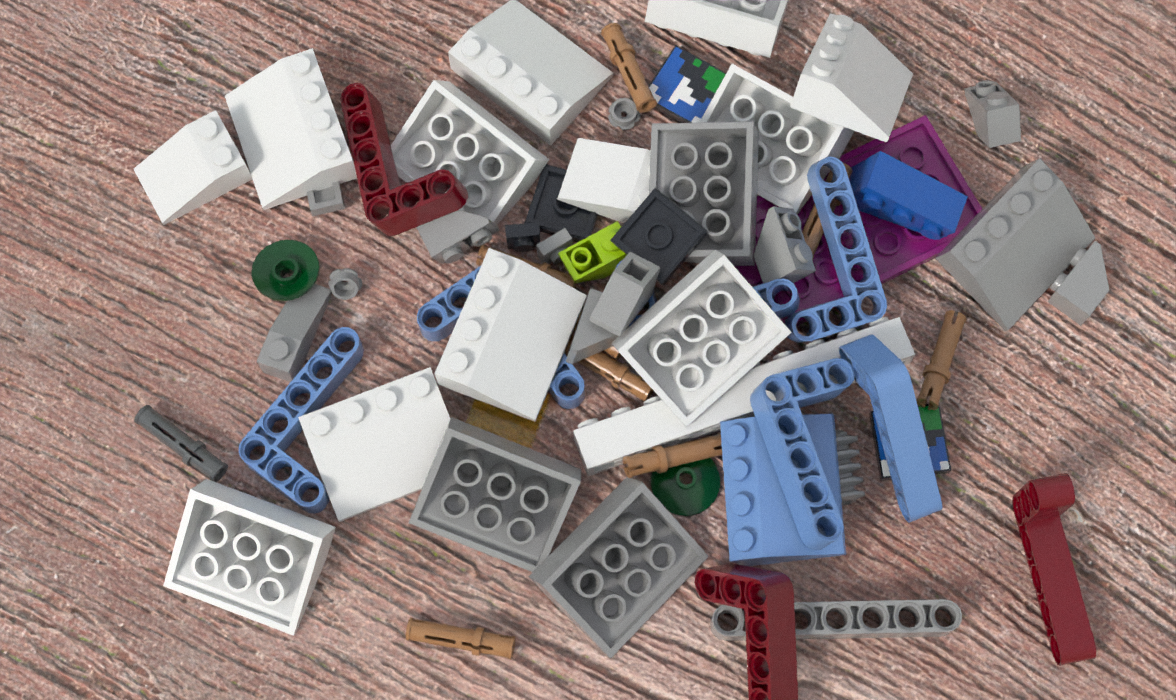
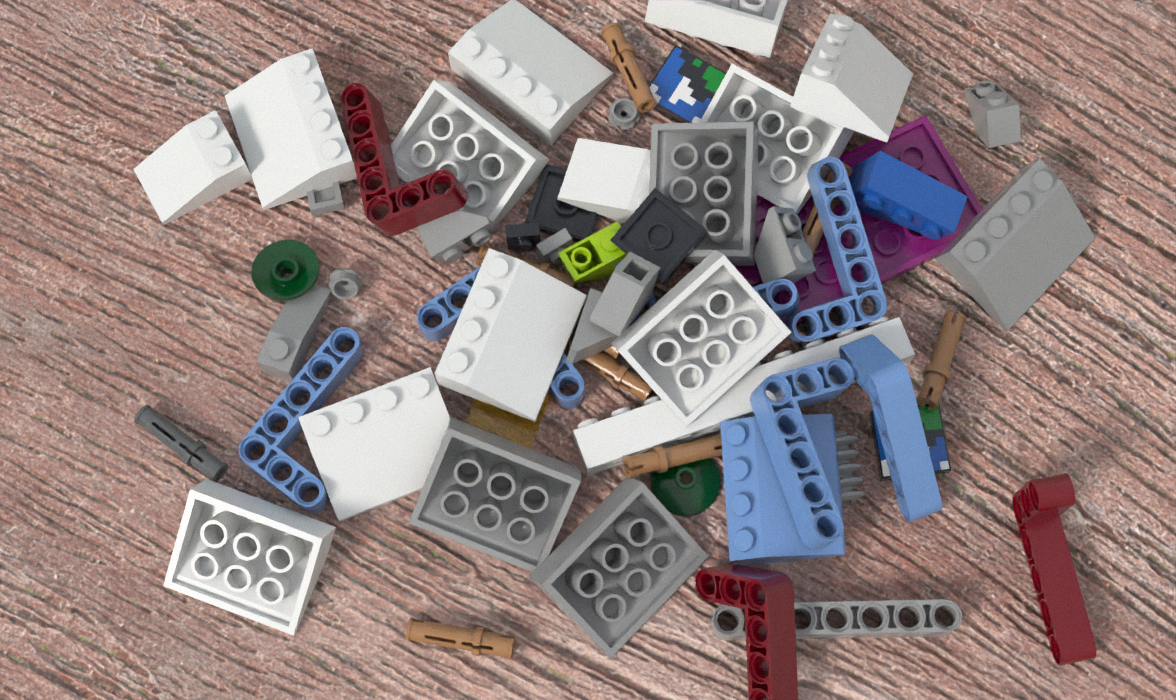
light grey slope [1048,241,1109,326] -> none

